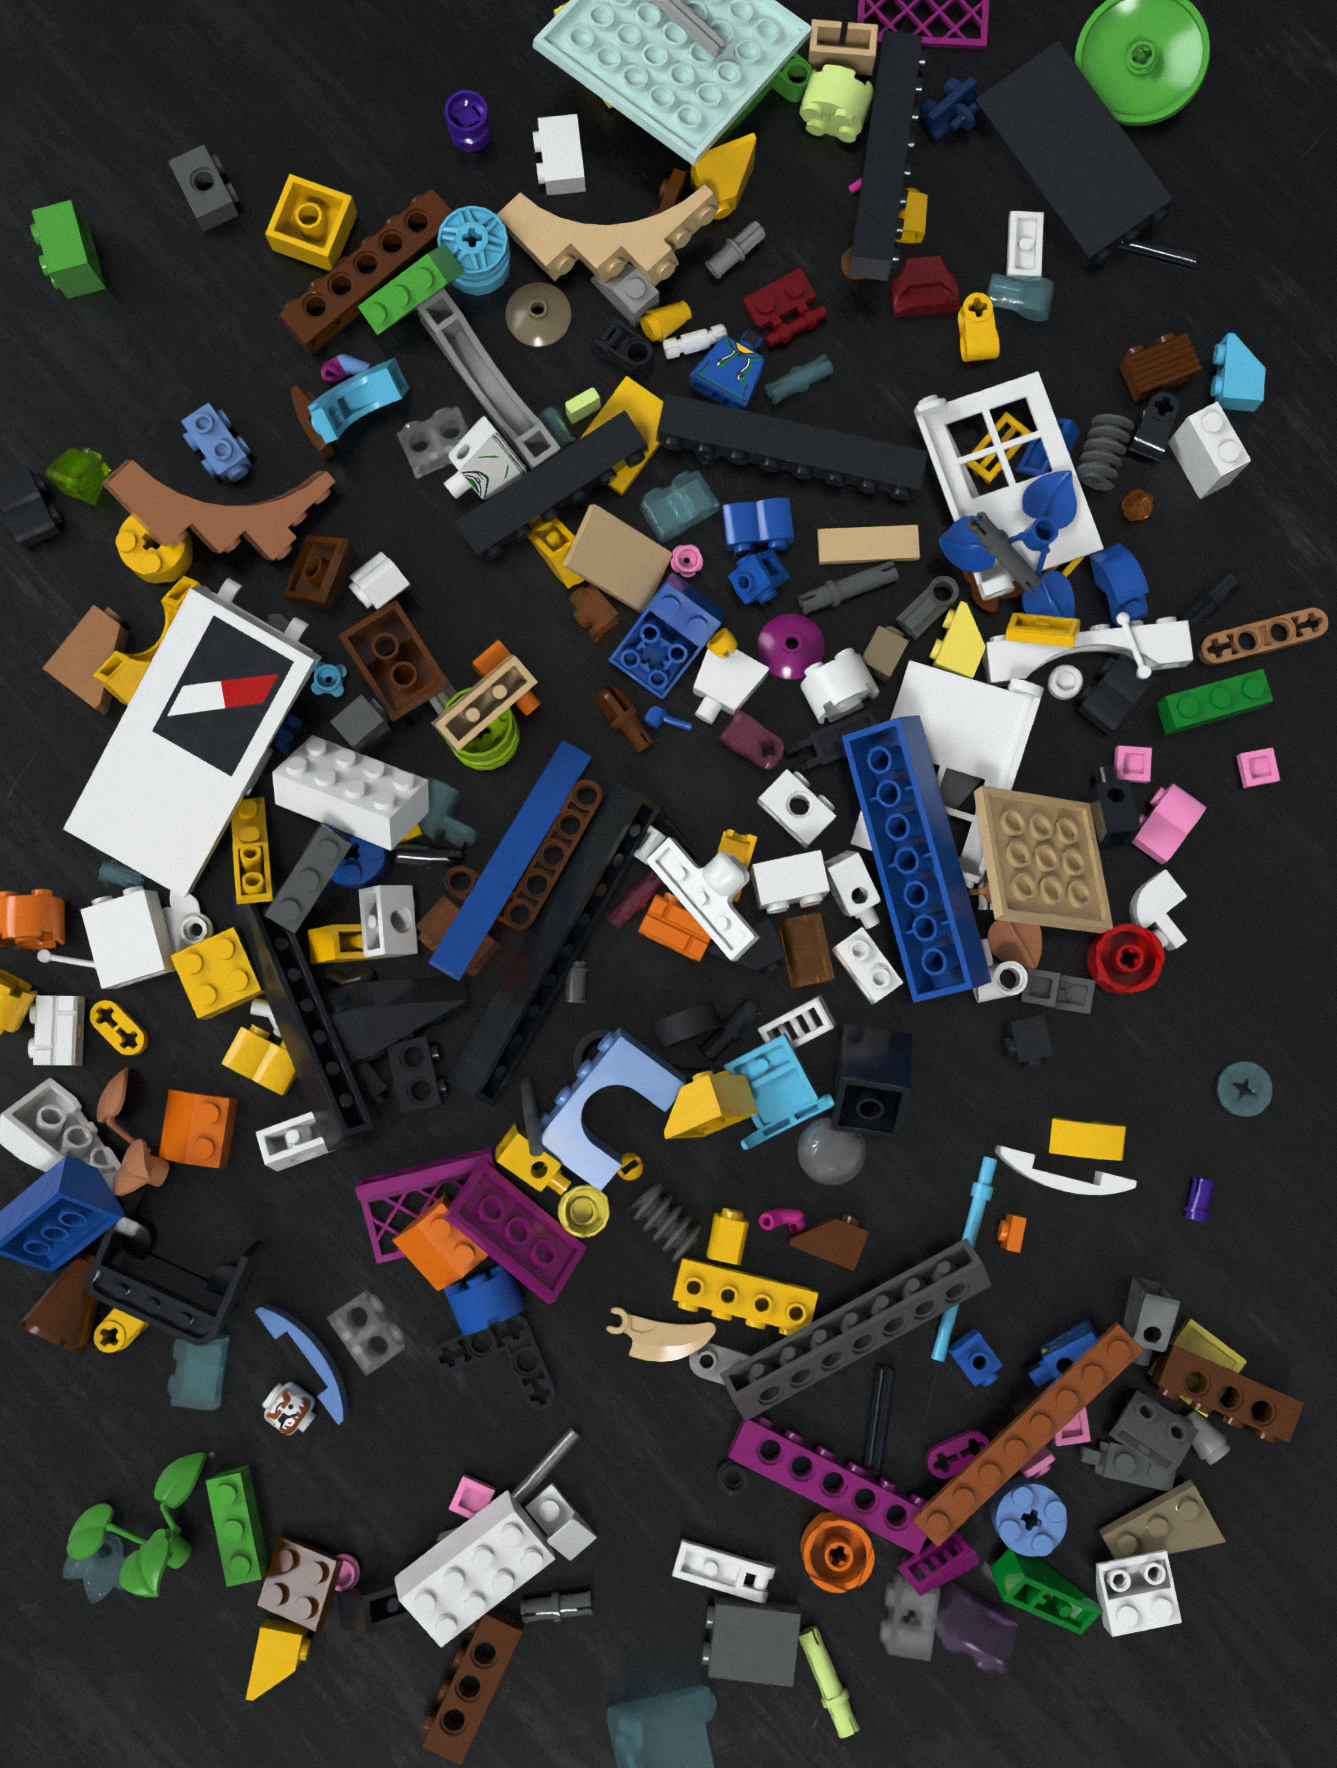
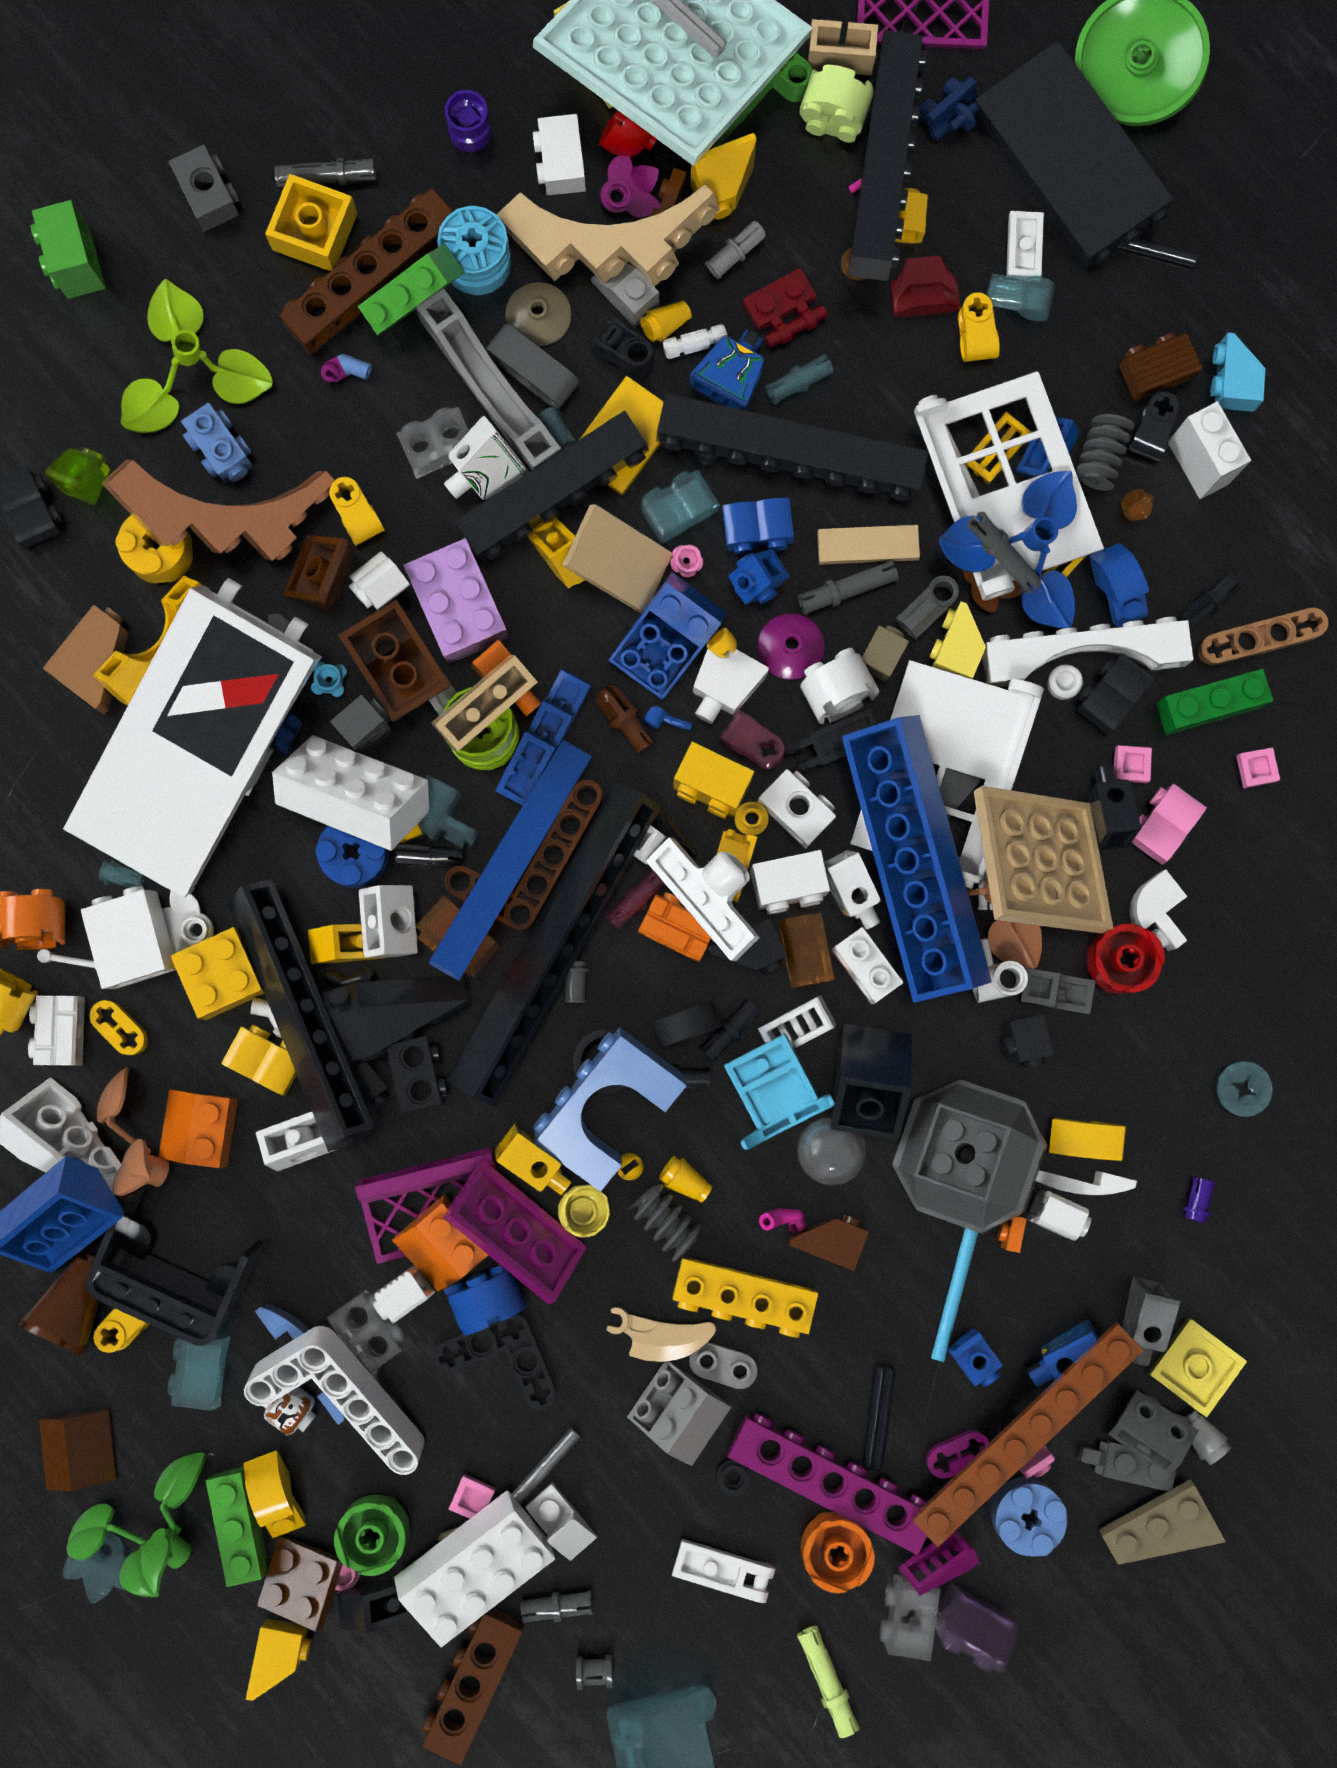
yellow slope [231,797,273,904] -> none
dark grey arch [265,822,352,934] -> none
reddish brown slope [291,385,335,461] -> none
medium azure arch [308,358,410,444] -> none
flat silver bar [519,1075,544,1157] -> none
yellowish green tile [565,388,601,424] -> none
clear orange brick [568,584,620,642] -> none
yellow slope [664,1070,758,1139] -> none
dark grey brick [701,1595,801,1687] -> none
yellow brick [706,1208,749,1265] -> none
dark grey brick [720,1238,992,1421] -> none
green slope [990,1548,1103,1635] -> none
yellow tile [1006,613,1080,648] -> none
bright pink plate [1053,1406,1091,1446] -> none
white slope [1096,1549,1182,1637] -> none
white hinge [1116,612,1151,679] -> none
reddish brown brick [1150,1343,1305,1444] -> none
none -> reddish brown slope [39,1409,118,1492]
none -> lime plant [121,279,273,433]
none -> white beam [244,1326,425,1475]
none -> yellow brick [244,1450,306,1538]
none -> dark grey pin [275,157,377,187]
none -> yellow piece [329,477,385,546]
none -> bright green brick [334,1495,410,1576]
none -> white brick [373,1266,435,1323]
none -> lavender brick [404,538,509,665]
none -> dark grey beam [485,324,580,410]
none -> blue slope [495,669,593,806]
none -> dark grey bush [576,1655,613,1690]
none -> red cylinder [598,108,657,157]
none -> magenta plate [600,155,660,218]
none -> light grey slope [627,1361,731,1466]
none -> yellow cone [659,1156,712,1203]
none -> yellow brick [673,742,754,819]
none -> yellow plate [735,802,769,836]
none -> dark grey piece [892,1080,1047,1234]
none -> white brick [1027,1189,1091,1241]

